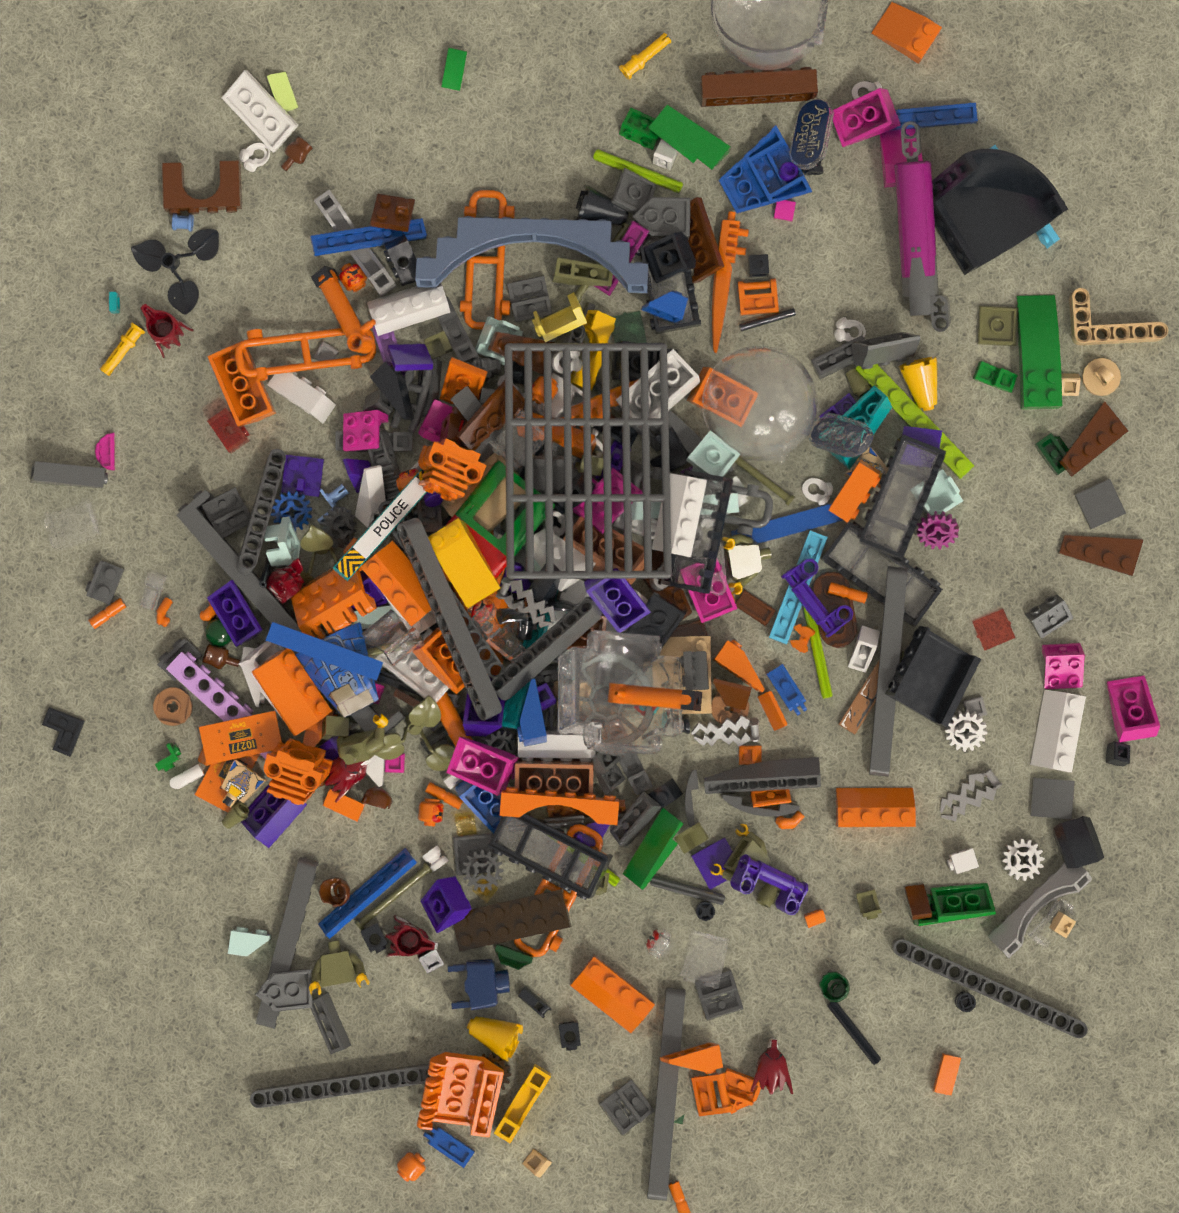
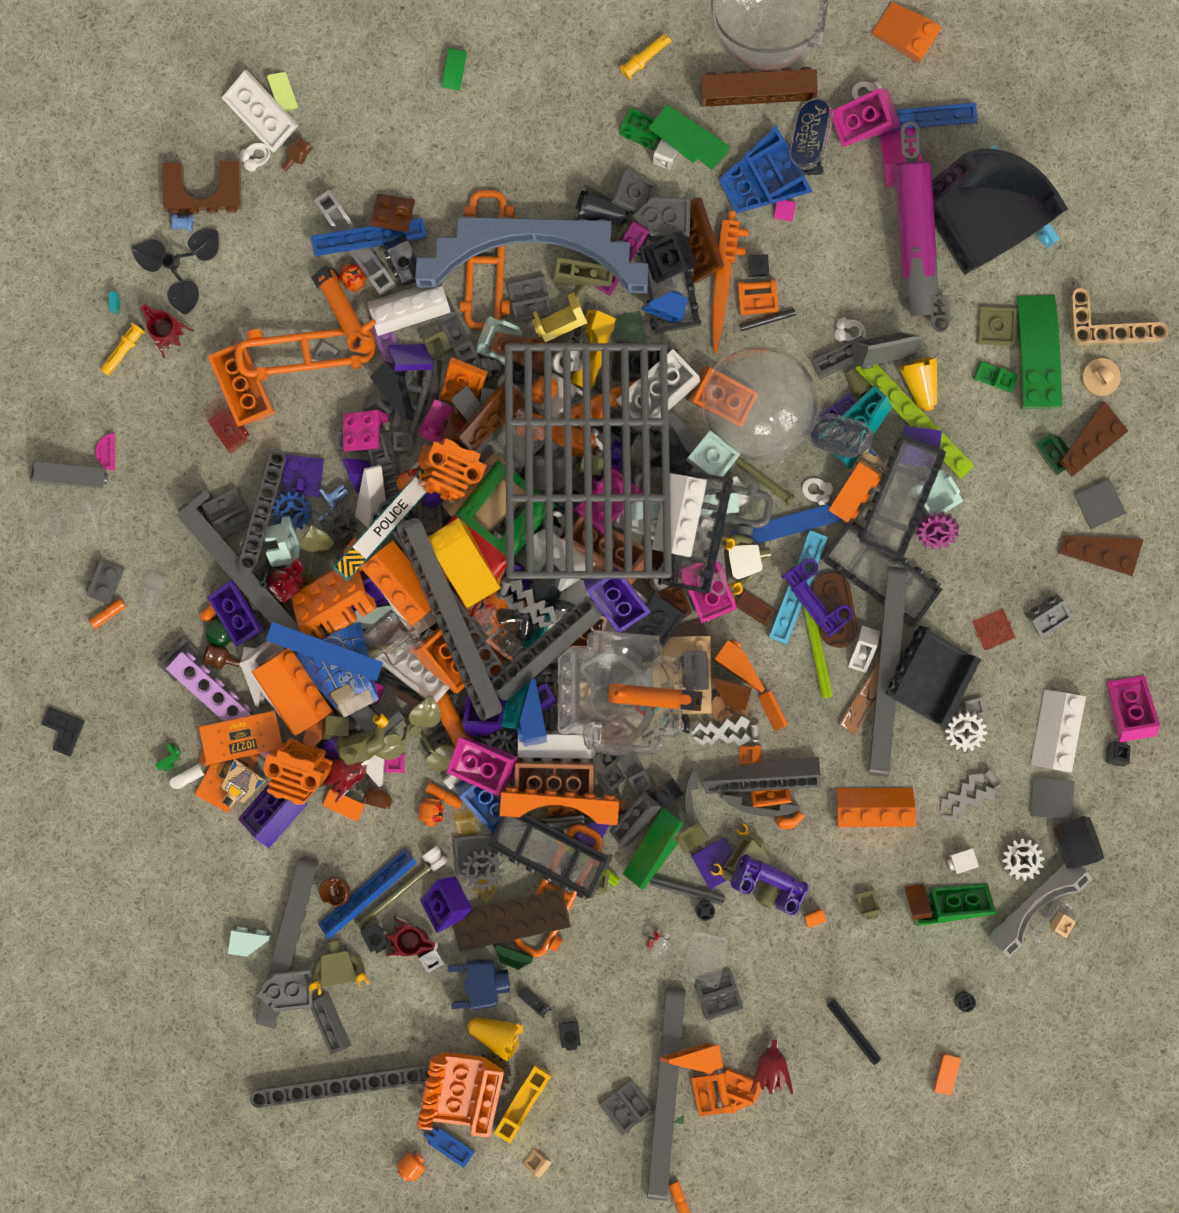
medium nougat plate [153,687,193,726] -> none
orange arm [156,597,173,627] -> none
olive cone [222,802,250,829] -> none
white wedge [267,372,336,423] -> none
orange slope [570,955,655,1033] -> none
lime axle [593,149,683,193] -> none
blue hinge [766,664,807,716] -> none
dark purple tile [778,162,799,182] -> none
orange piece [790,624,815,653] -> none
dark green hair [819,971,850,1002] -> none
orange piece [828,582,868,604] -> none
dark grey beam [891,938,1088,1038] -> none
dark pink bracket [1042,643,1085,689] -> none
tan slope [1061,373,1081,396] -> none

